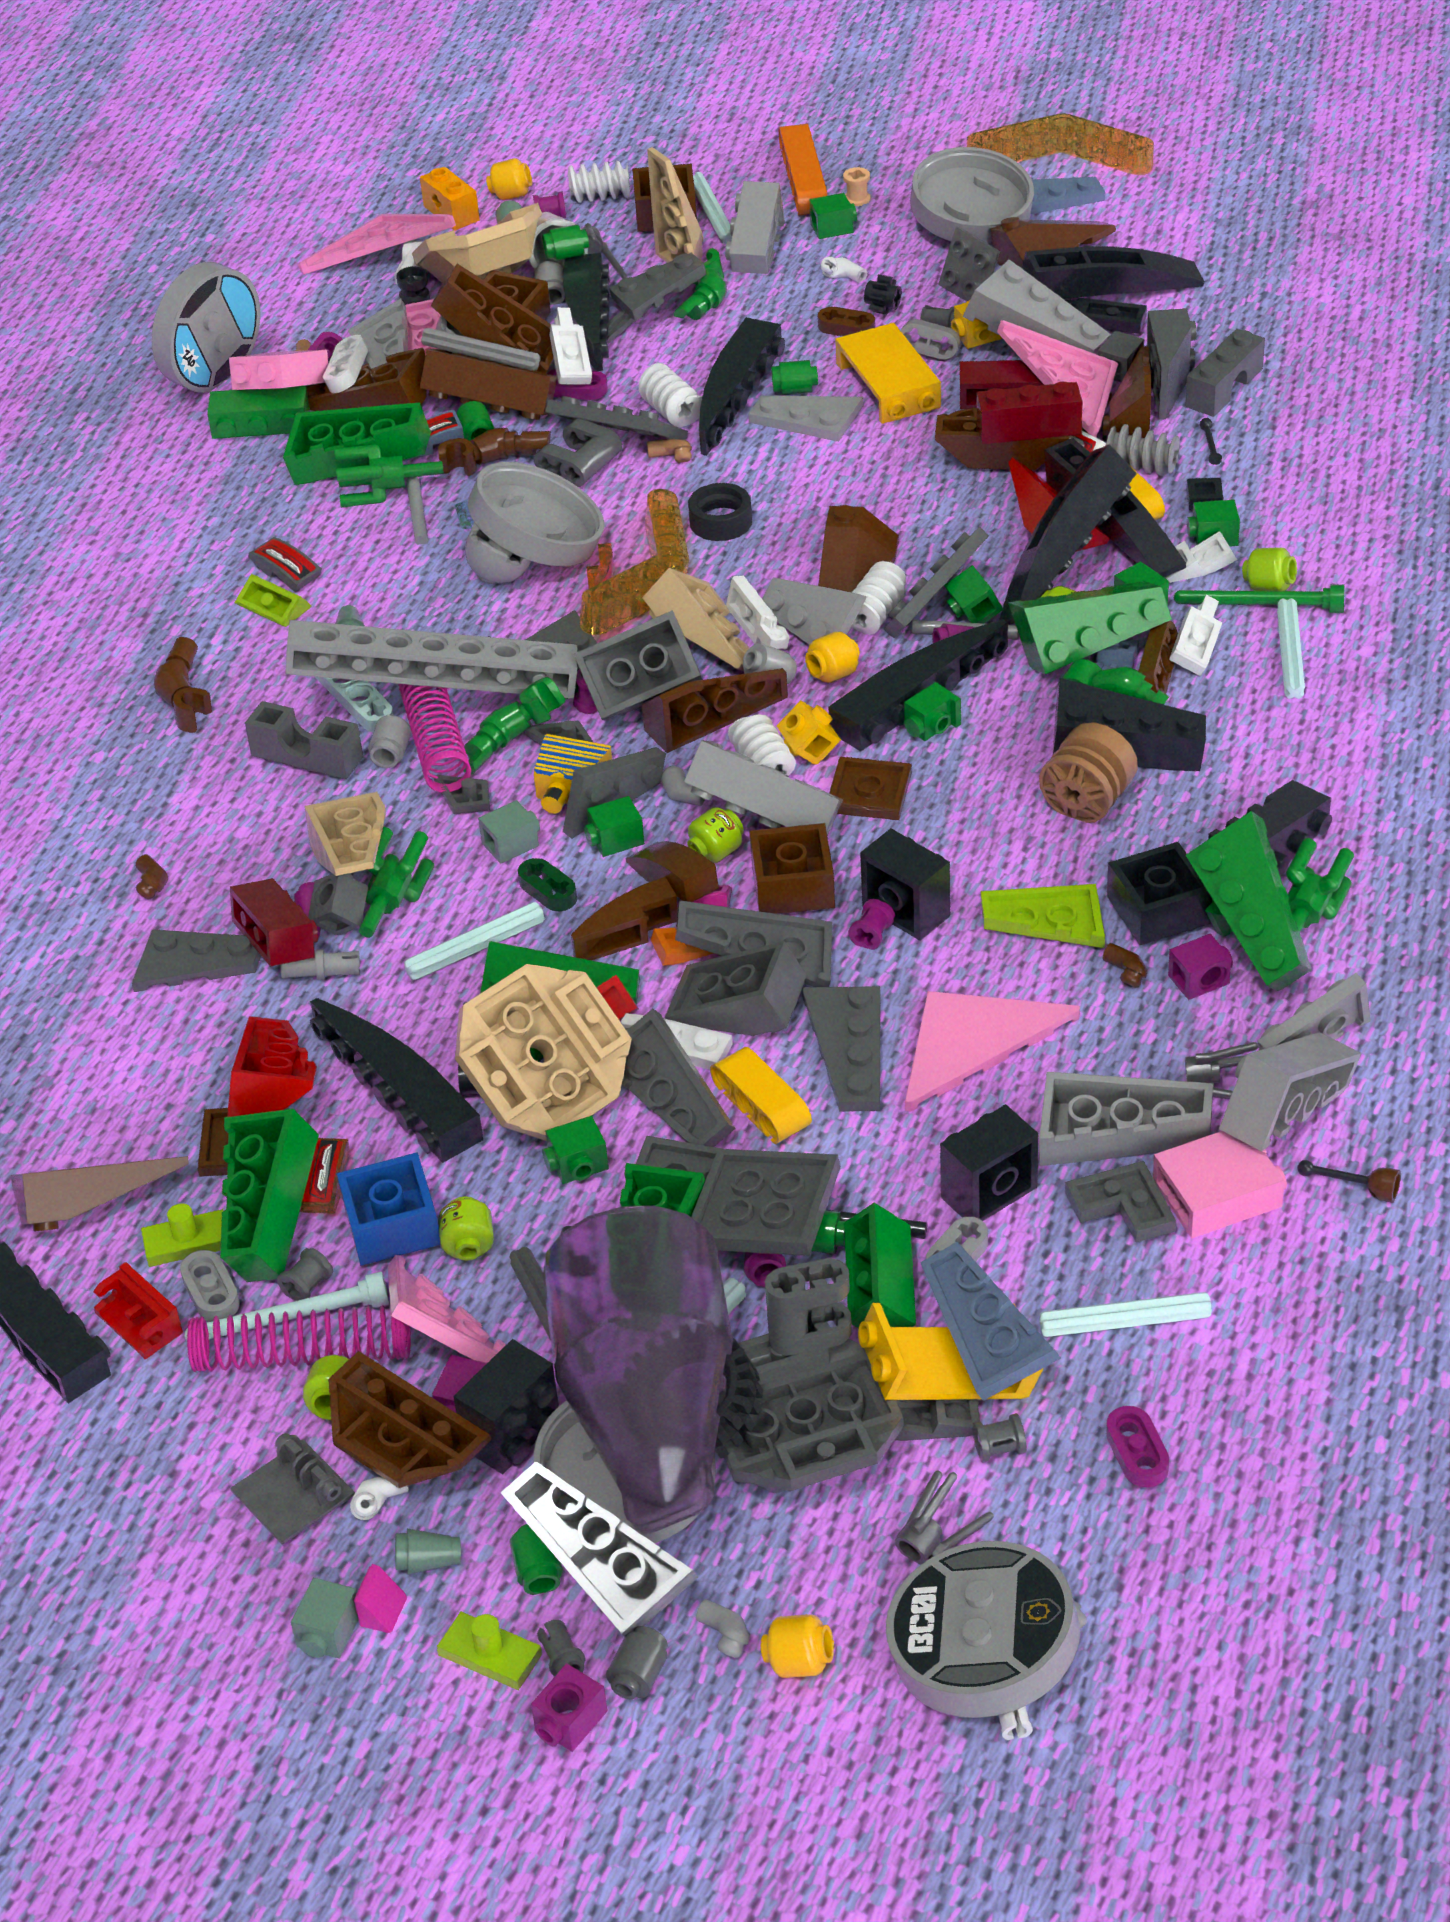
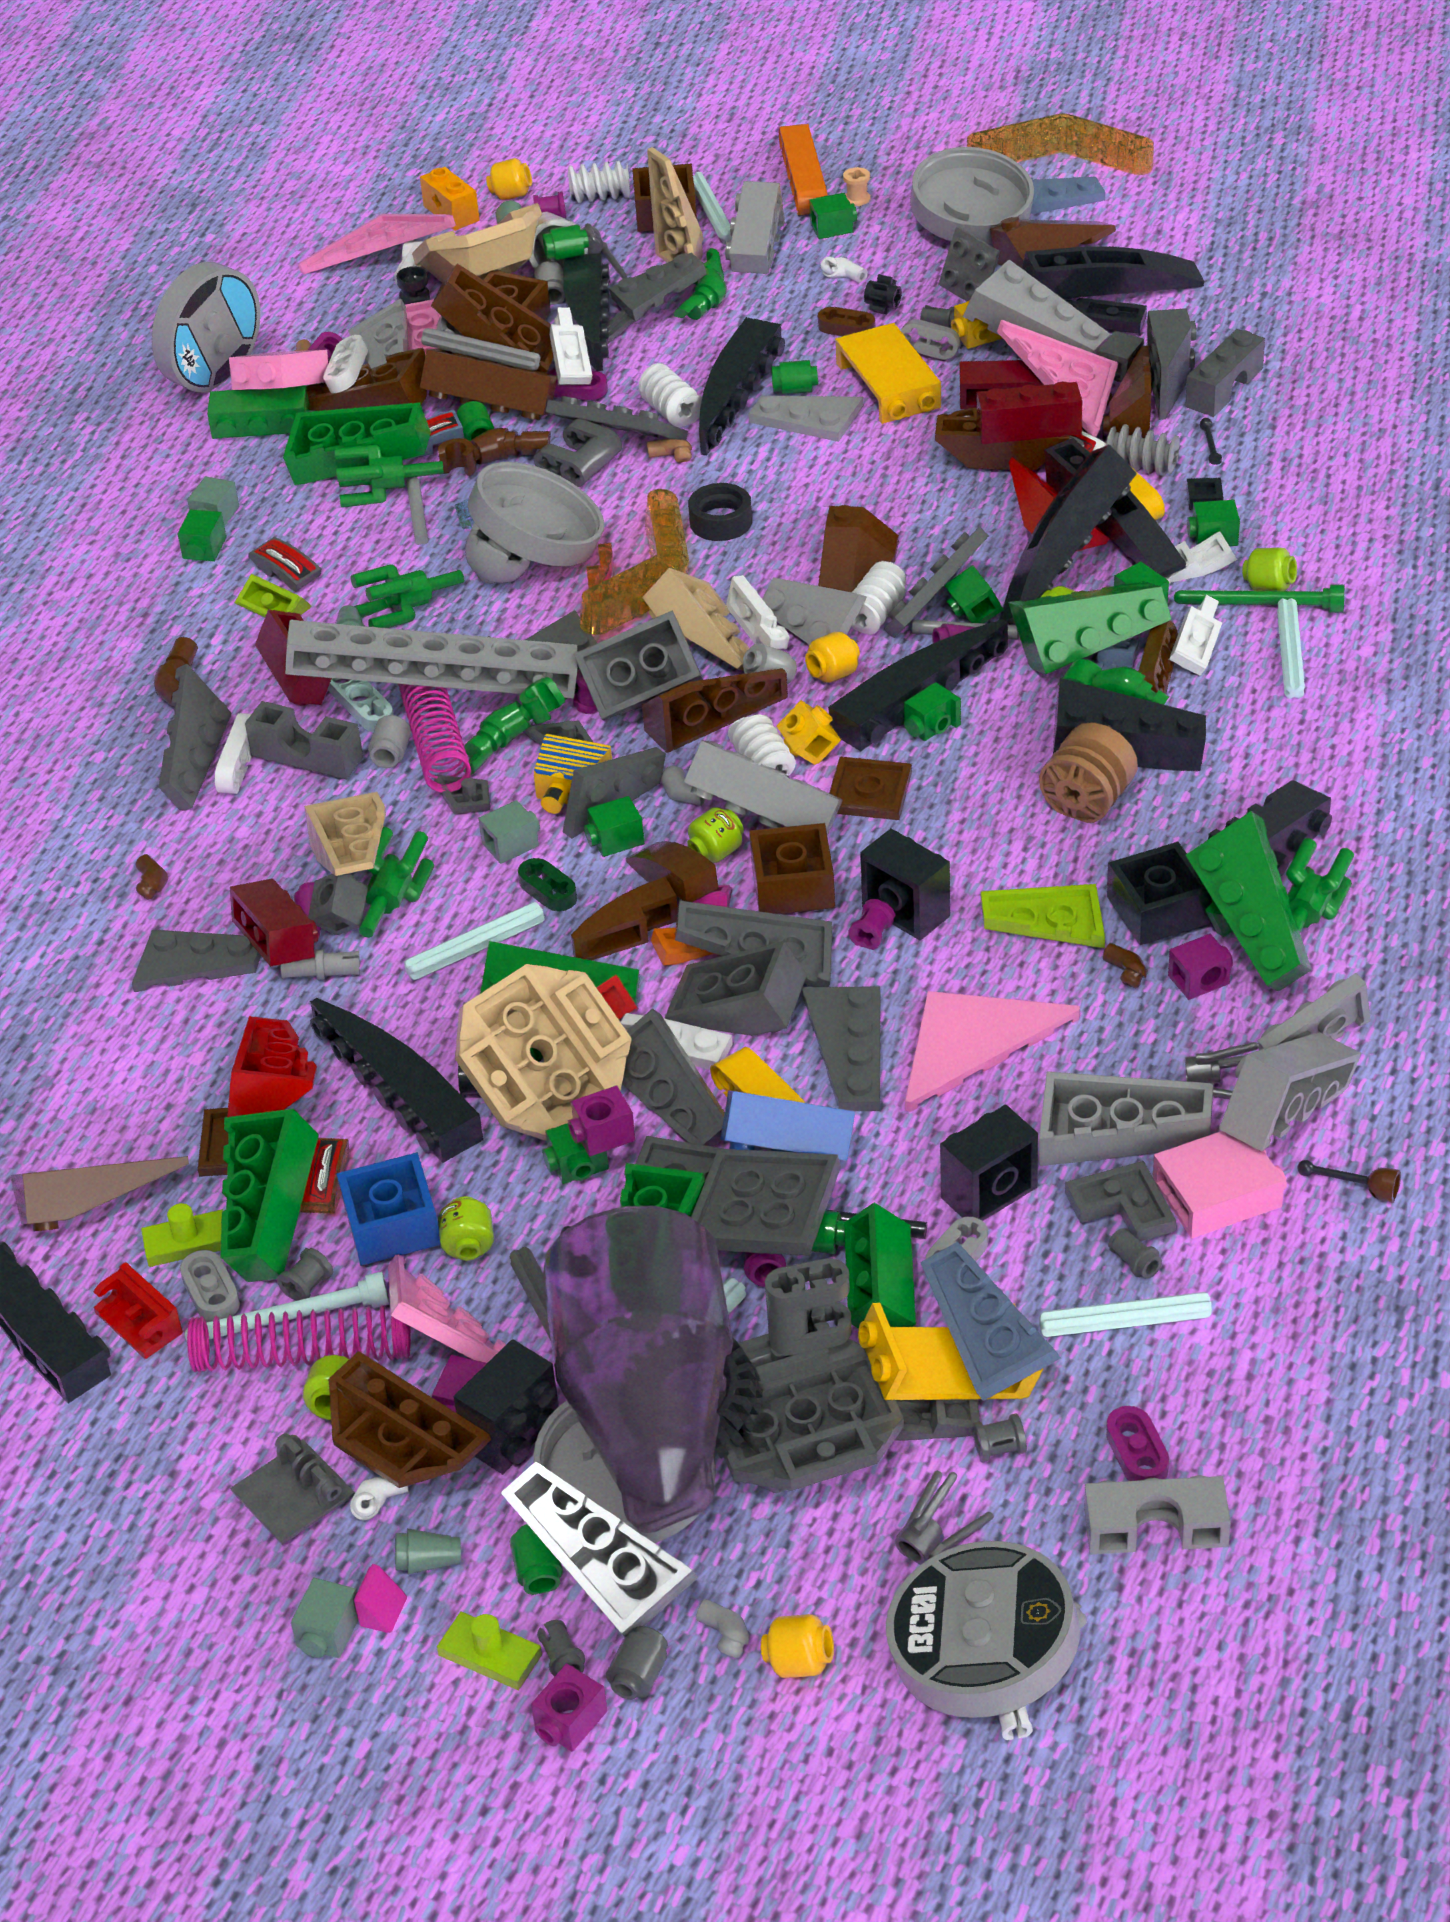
none -> dark grey wing [158,664,232,811]
none -> green brick [177,509,227,562]
none -> sand green brick [187,476,239,526]
none -> white beam [215,713,252,794]
none -> dark red brick [255,609,332,706]
none -> green plant [350,564,464,628]
none -> magenta brick [568,1085,635,1157]
none -> brick [720,1090,856,1161]
none -> light grey arch [1084,1475,1231,1555]
none -> dark grey pin [1108,1228,1162,1278]

